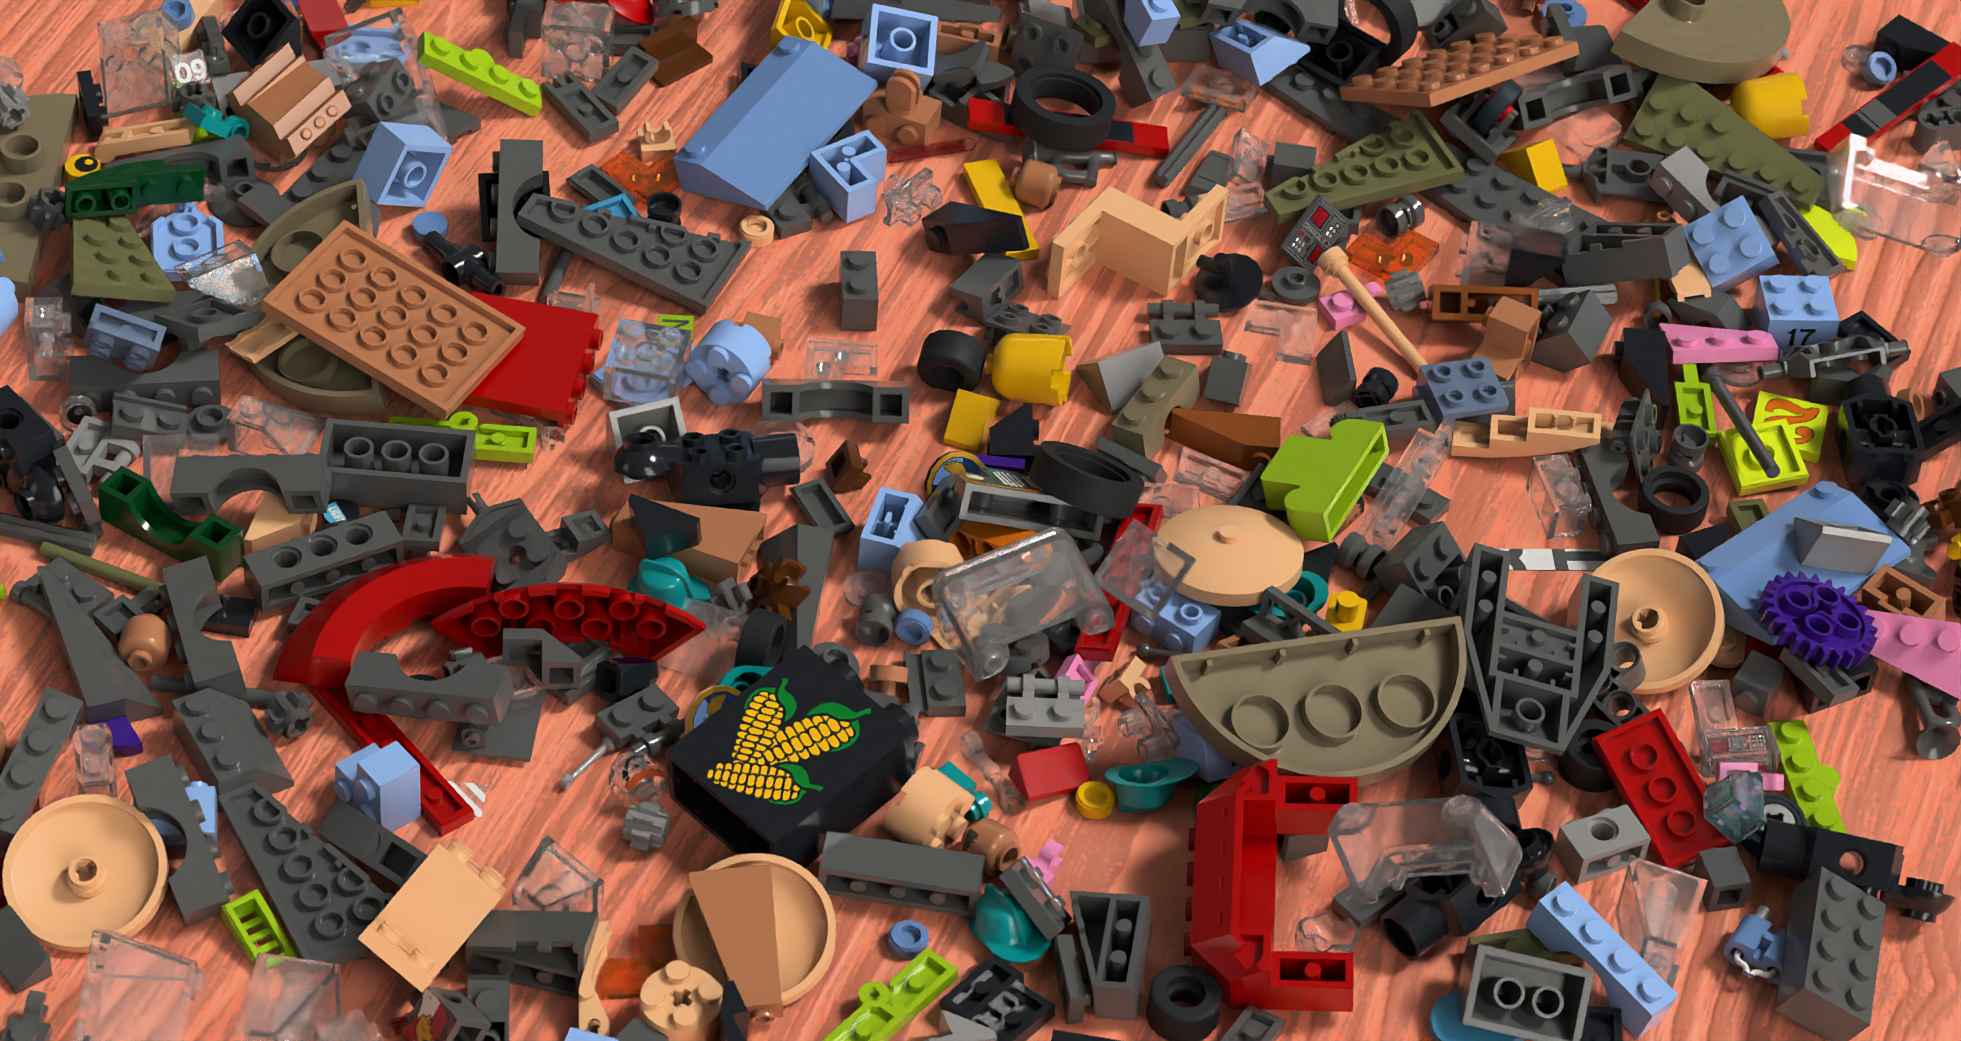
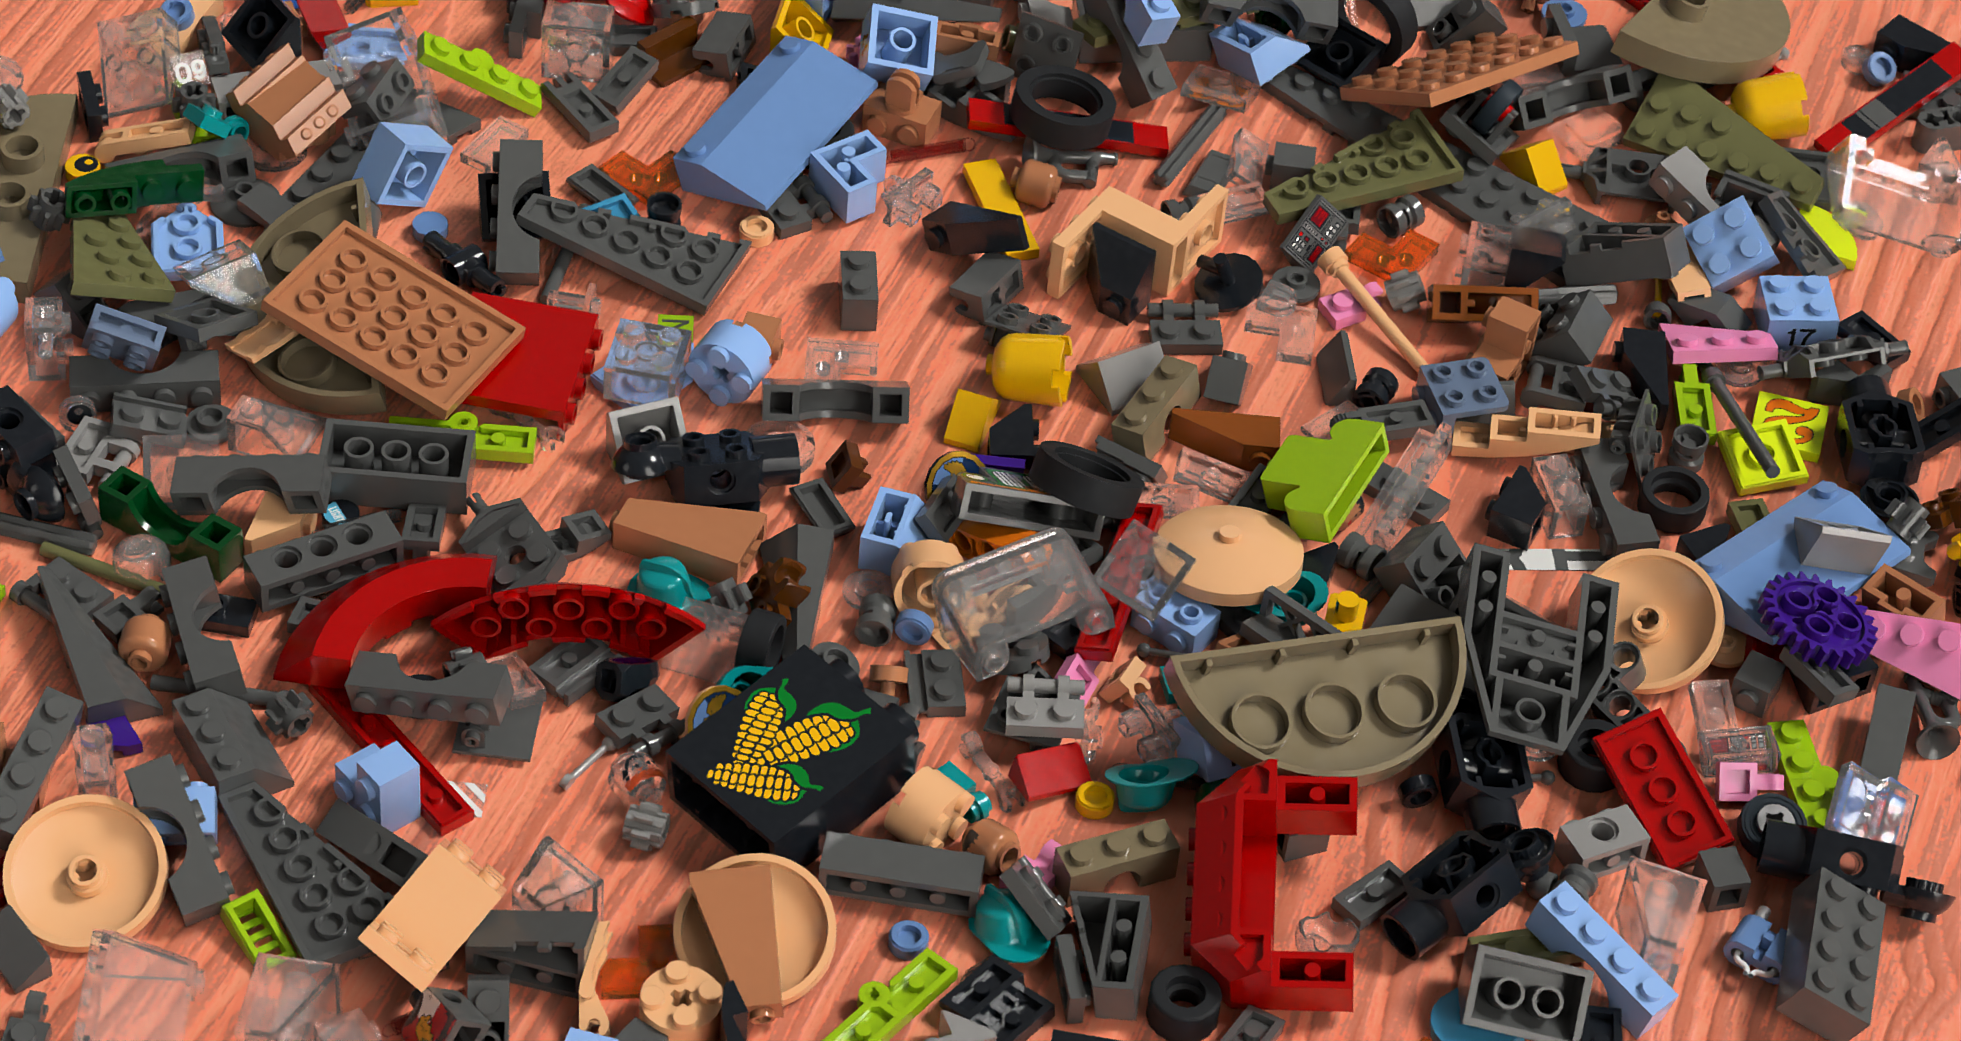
dark grey slope [503,628,581,689] -> none
black slope [628,493,702,560] -> none
light nougat tile [637,121,676,162] -> none
black tyre [917,330,986,393] -> none
clear windscreen [1327,795,1523,905] -> none
clear light blue slope [1703,772,1765,845] -> none
none -> clear hair [111,533,172,584]
none -> clear tile [460,116,528,173]
none -> dark grey hinge [692,11,756,81]
none -> dark tan arch [1052,818,1180,907]
none -> black slope [1086,222,1157,326]
none -> clear tile [1256,279,1298,317]
none -> black tile [1397,774,1439,808]
none -> black slope [1485,465,1546,551]
none -> dark grey plate [1520,355,1586,412]
none -> dark grey wheel [1550,863,1598,903]
none -> dark grey plate [1568,365,1636,421]
none -> clear slope [1824,761,1919,855]
none -> dark grey slope [1856,683,1916,795]

